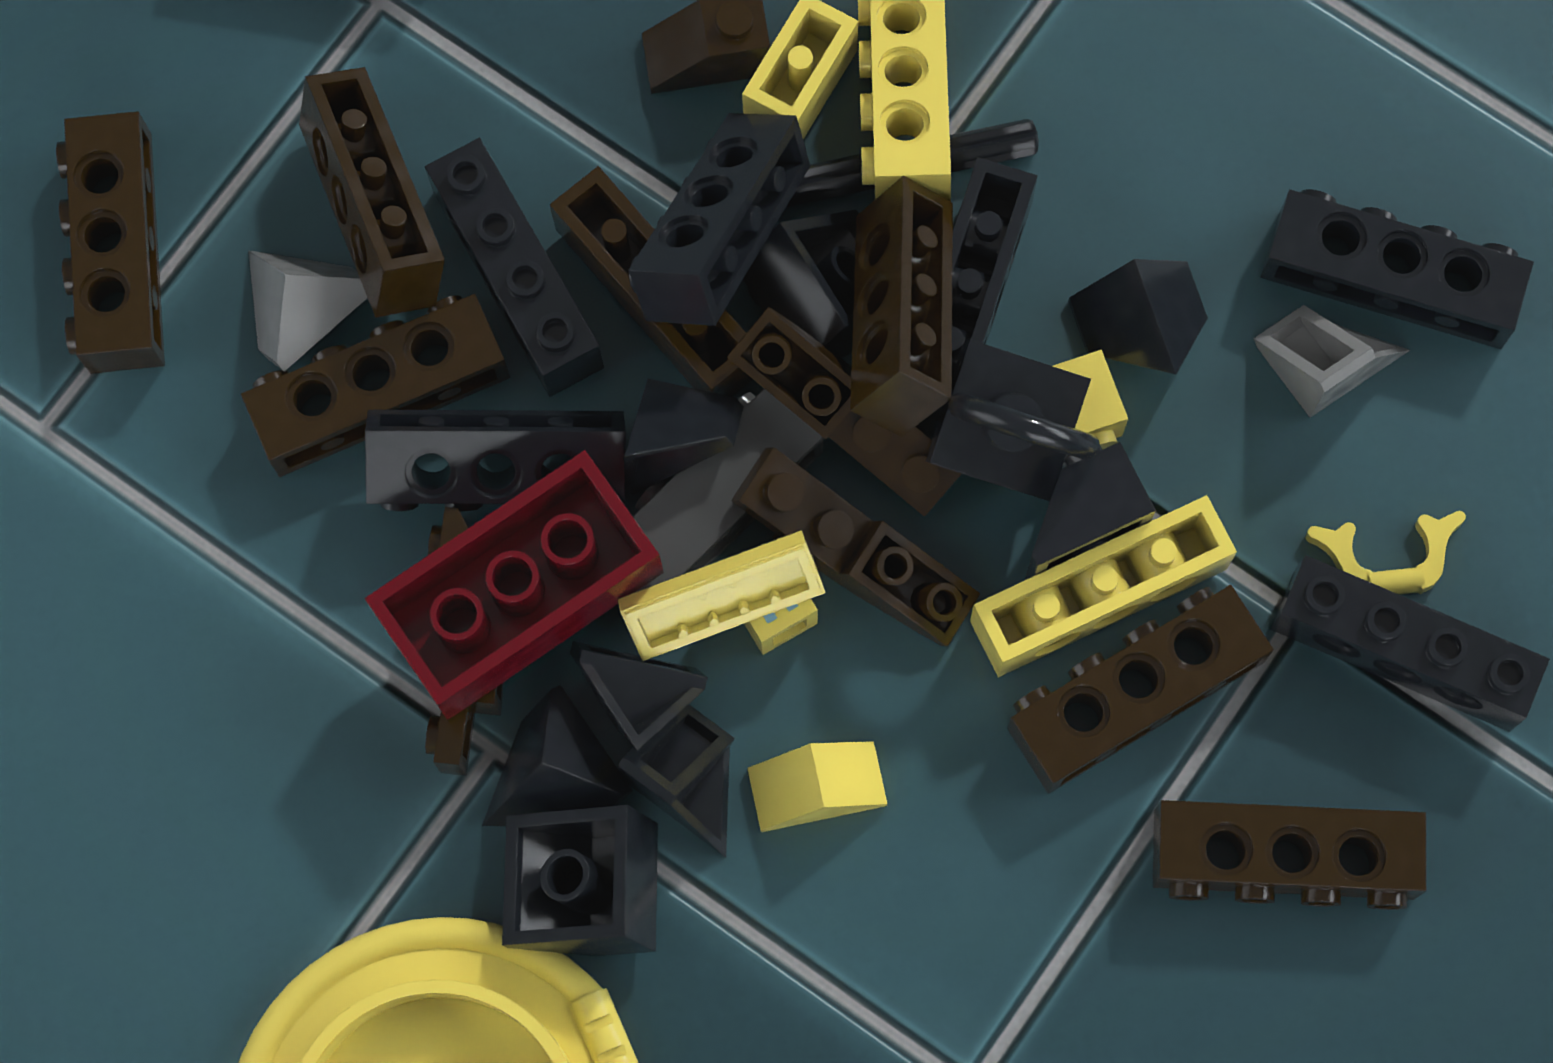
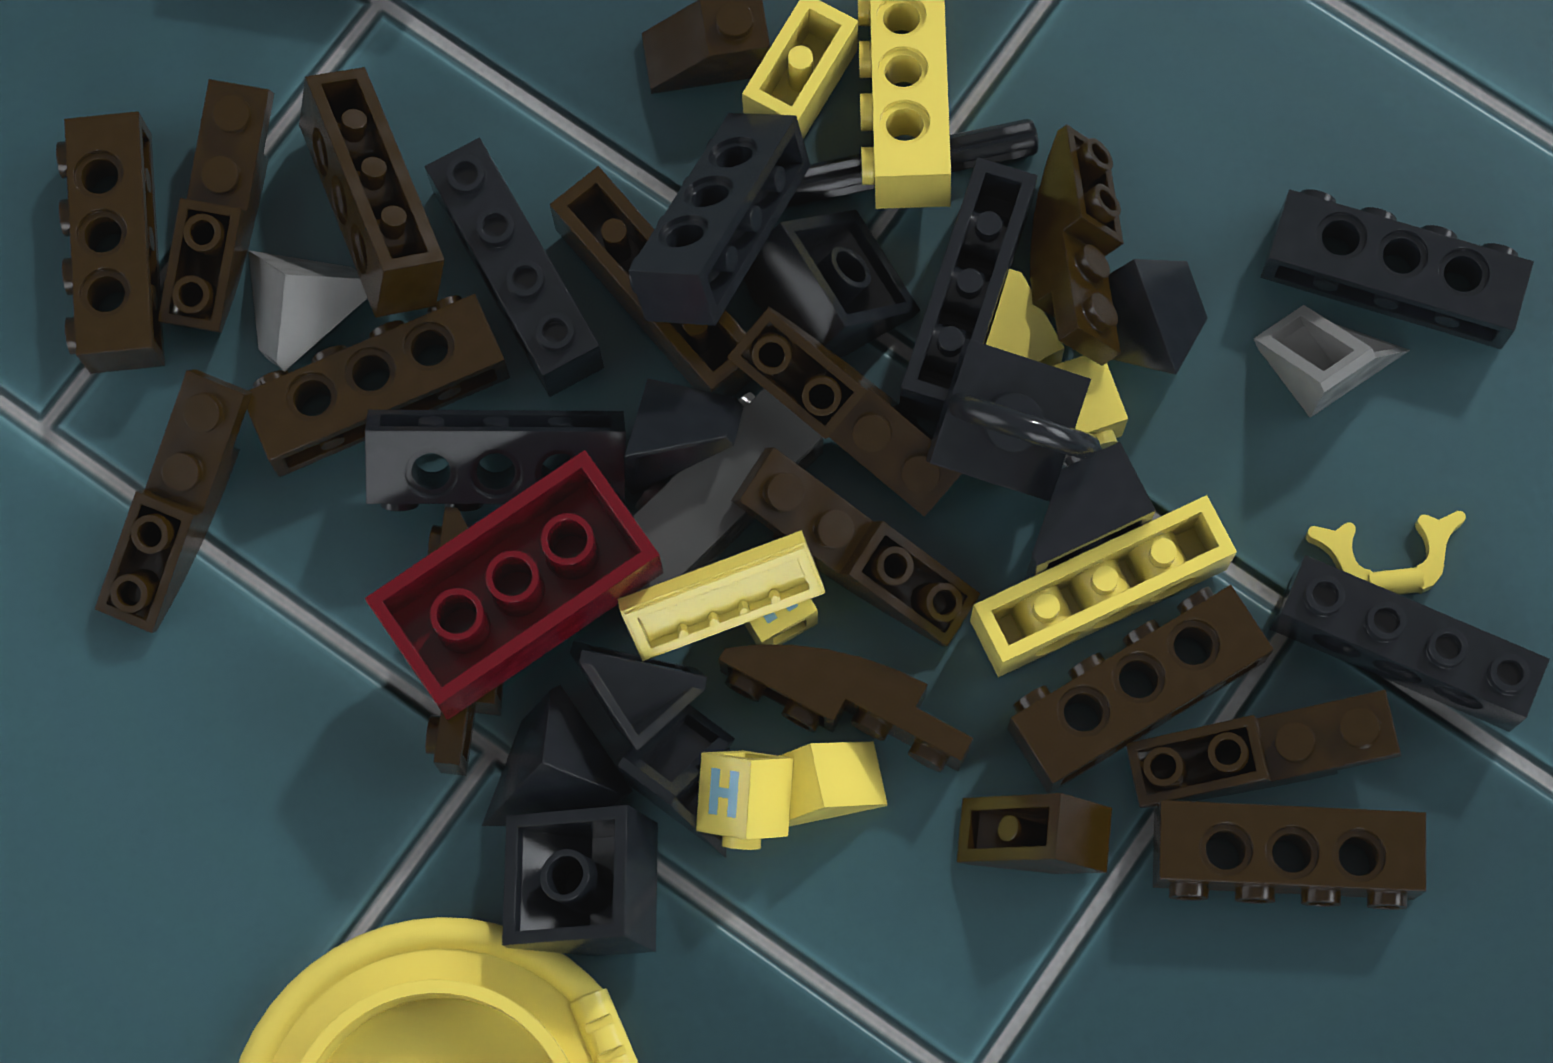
dark brown brick [850,176,953,437] -> none
none -> dark brown slope [95,369,253,633]
none -> dark brown slope [158,79,275,333]
none -> light yellow brick [696,750,794,850]
none -> dark brown slope [719,644,973,772]
none -> dark brown slope [957,793,1112,874]
none -> light yellow slope [986,269,1065,366]
none -> dark brown slope [1030,124,1124,366]
none -> dark brown slope [1126,690,1401,808]

